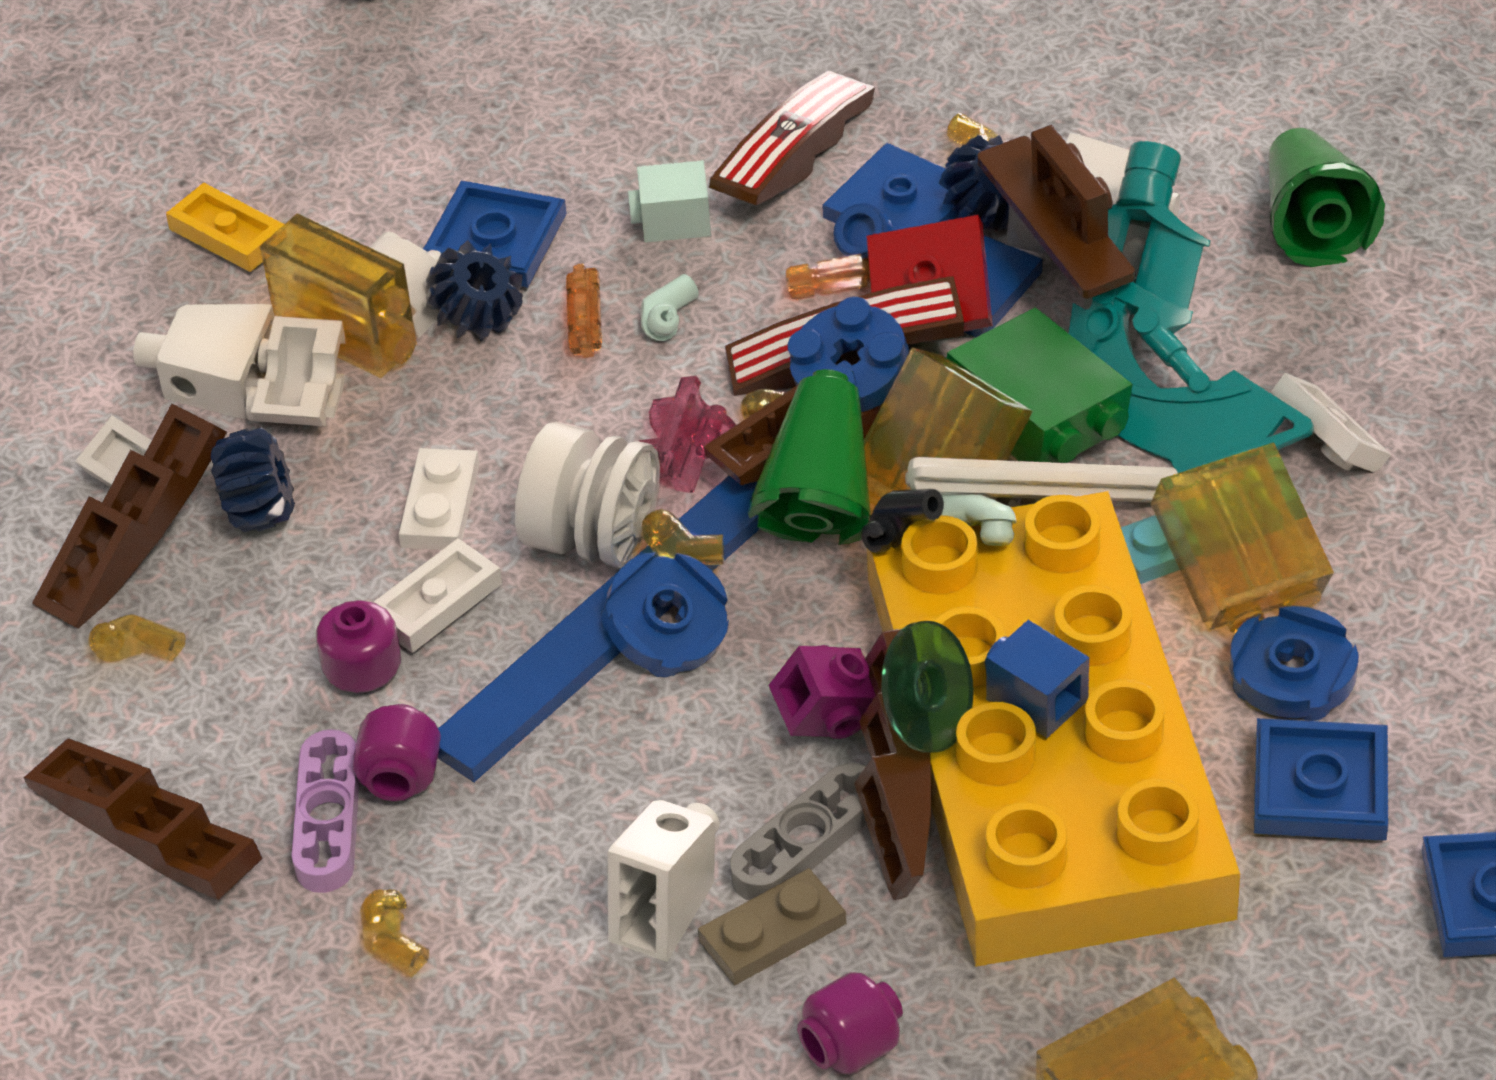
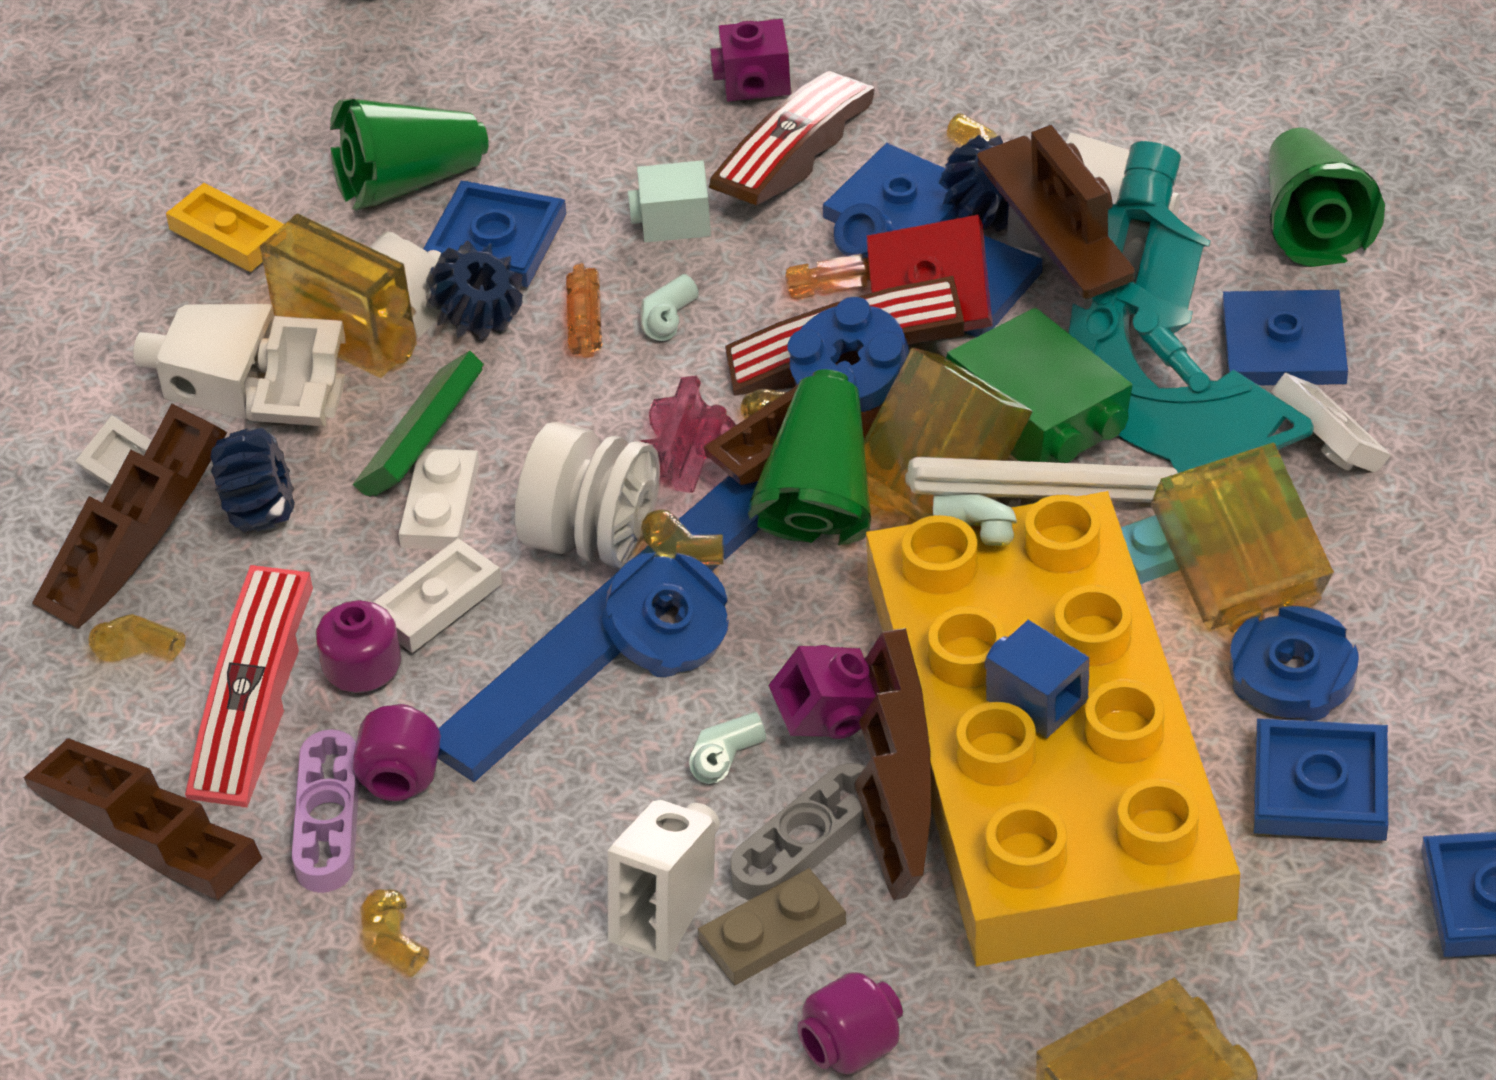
black arm [861,489,944,554] -> none
clear green dish [882,621,974,753] -> none
none -> slope [185,565,313,807]
none -> green cone [330,98,489,210]
none -> green tile [352,350,484,497]
none -> light aqua arm [689,712,766,784]
none -> magenta brick [710,18,791,102]
none -> blue plate [1222,290,1348,386]

